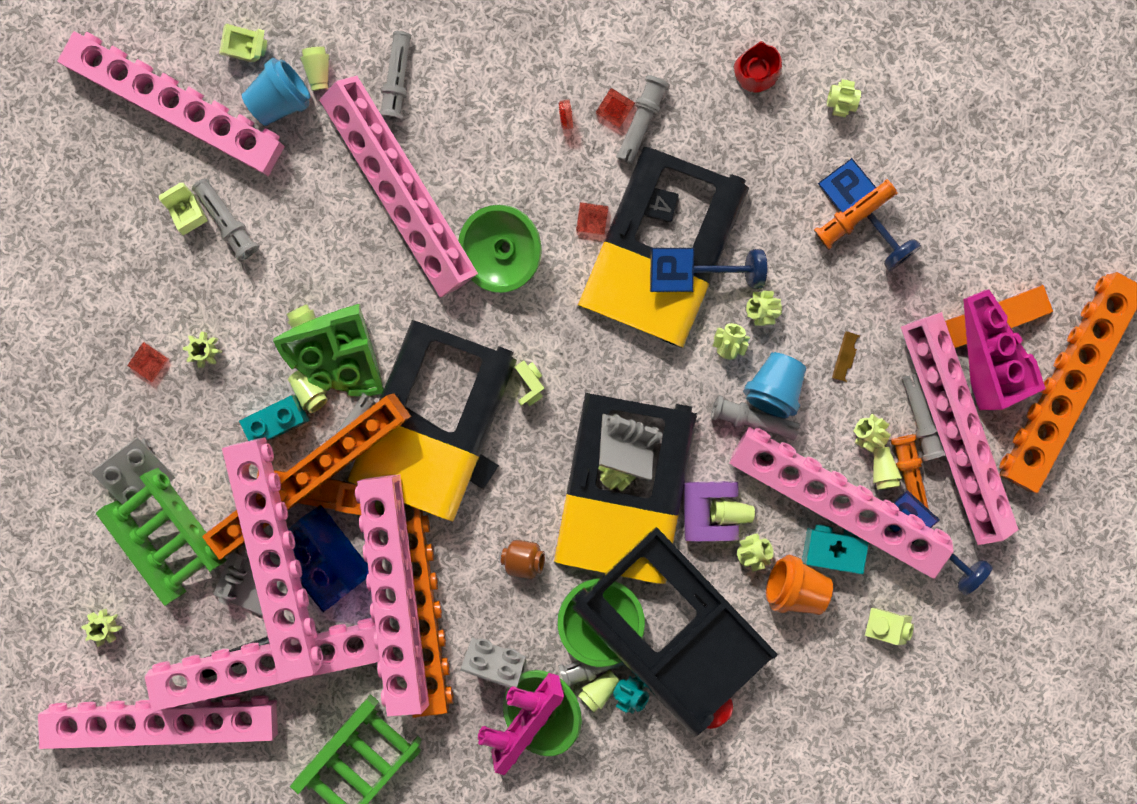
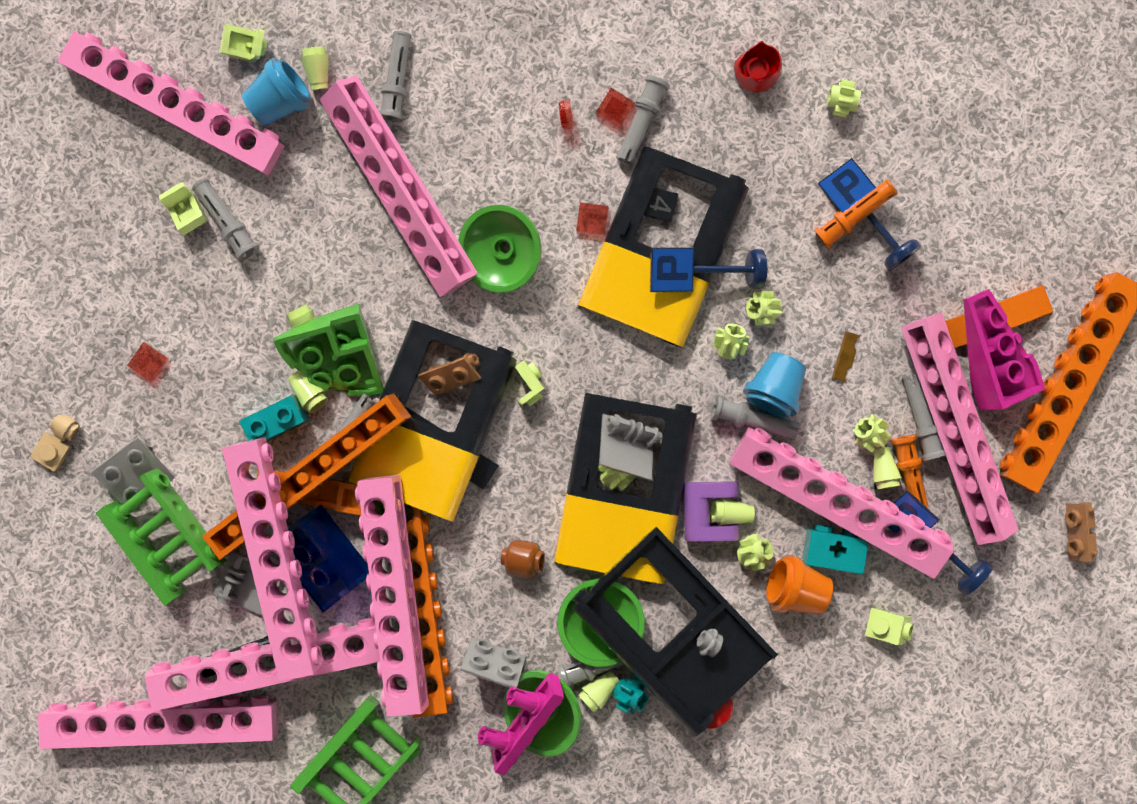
yellowish green gear [81,609,122,647] -> none
yellowish green gear [183,332,222,368] -> none
none -> tan plate [30,414,80,472]
none -> medium nougat hinge [418,353,481,396]
none -> light grey plate [697,629,723,657]
none -> medium nougat hinge [1065,502,1098,563]

